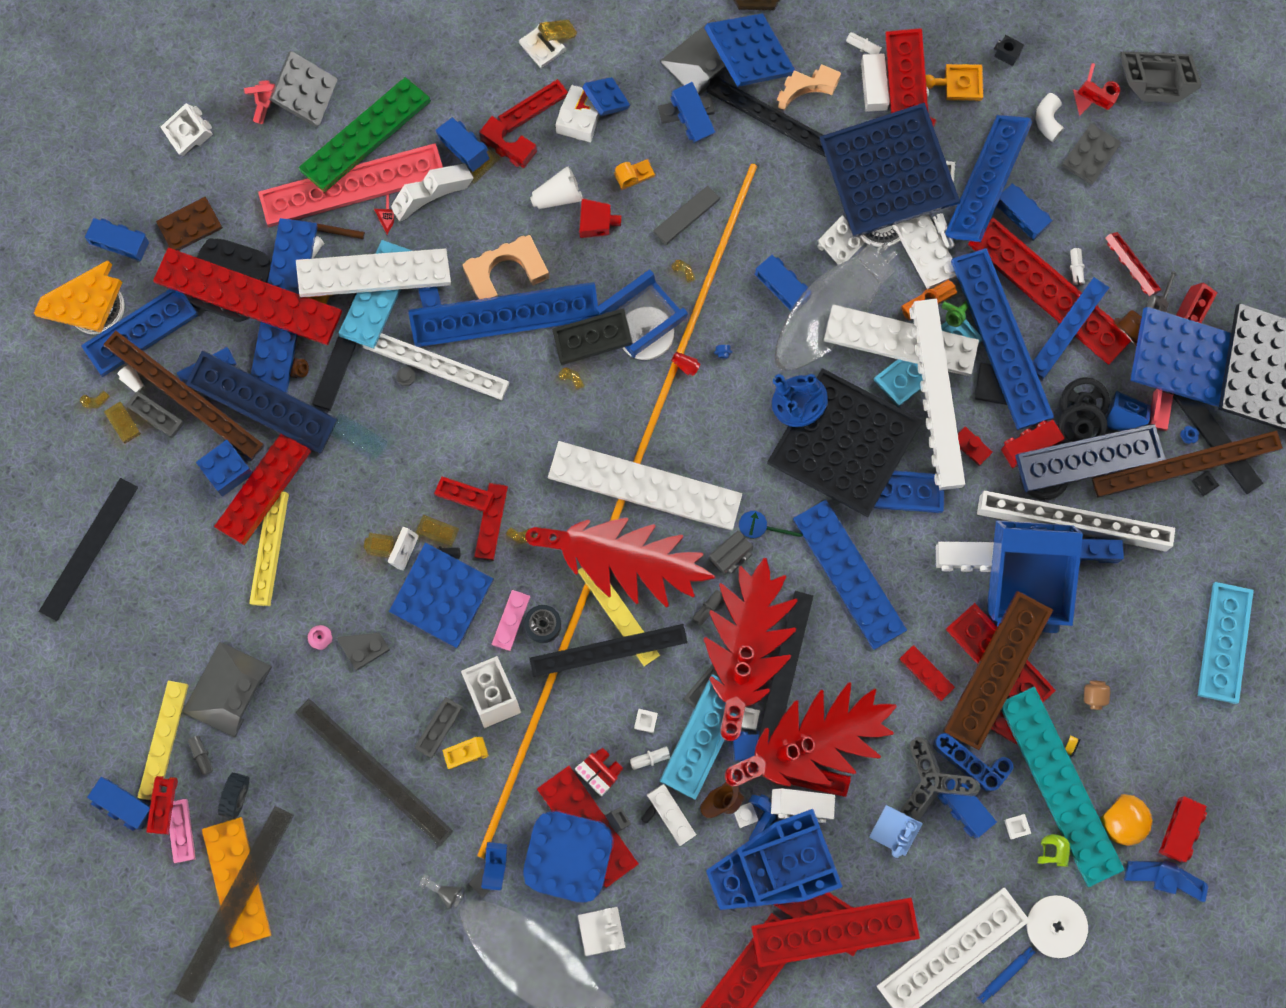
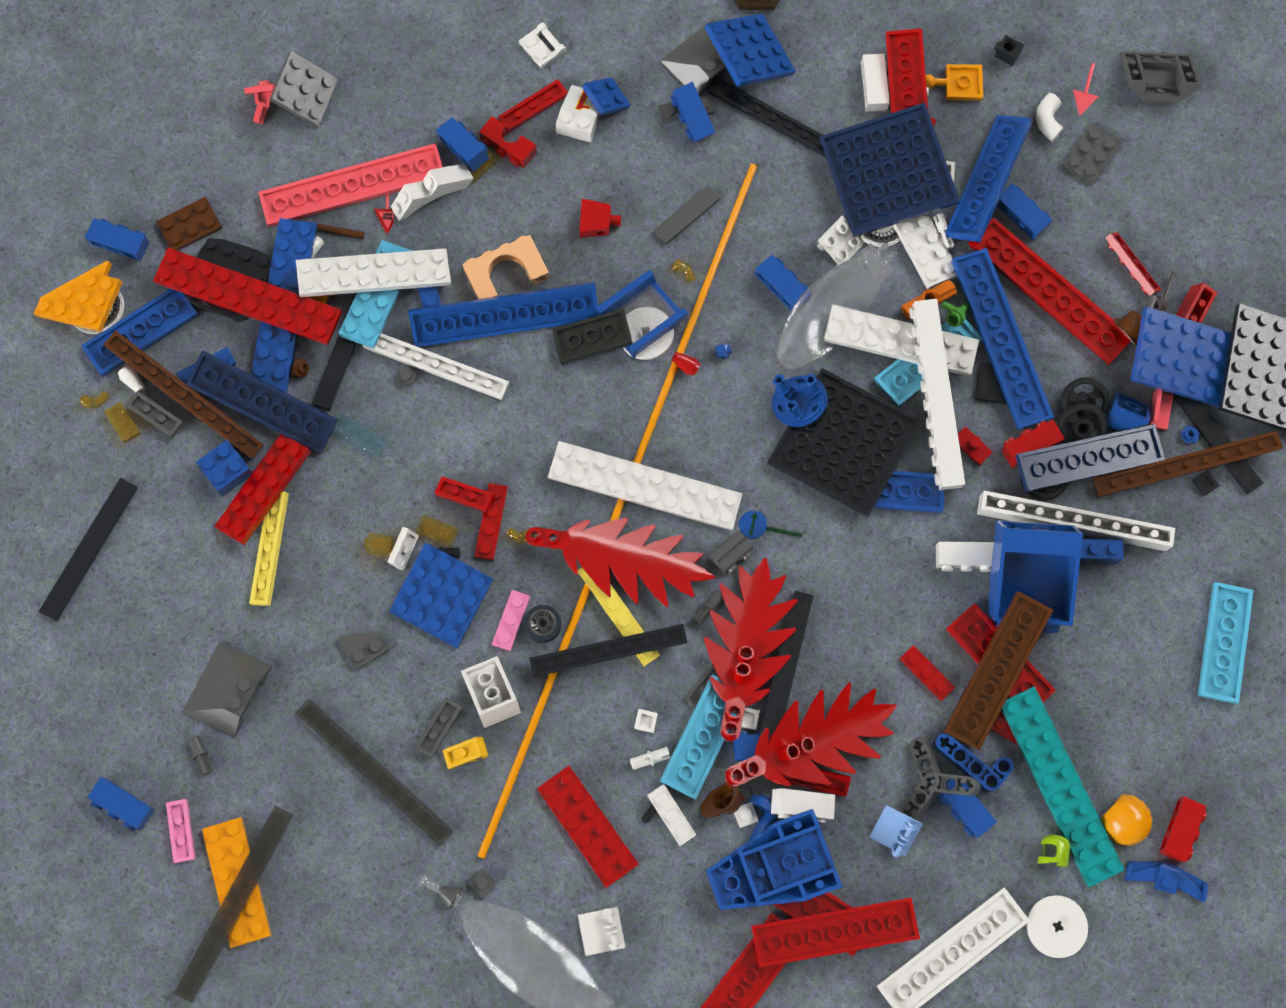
light yellow plate [137,681,189,801] -> none
red plate [146,776,178,835] -> none
white plate [161,103,213,156] -> none
black wheel [218,772,249,820] -> none
green plate [299,77,431,193] -> none
bright pink plate [308,625,332,650] -> none
blue bracket [481,842,507,890] -> none
blue plate [523,811,614,903] -> none
white cone [530,166,583,209] -> none
clear yellow plate [538,19,577,41] -> none
clear yellow arm [558,367,584,390] -> none
hips [575,748,623,797] -> none
dark grey plate [606,807,631,833] -> none
light orange plate [614,159,655,190] -> none
light nougat arch [777,64,841,110] -> none
blue plate [793,500,907,650] -> none
white axle [846,32,882,54] -> none
blue piece [977,947,1036,1004] -> none
white plate [1004,814,1031,839] -> none
blue plate [1032,277,1109,379] -> none
yellow piece [1065,735,1081,757] -> none
white axle [1070,248,1085,285] -> none
red plate [1077,80,1120,110] -> none
medium nougat head [1084,680,1110,710] -> none

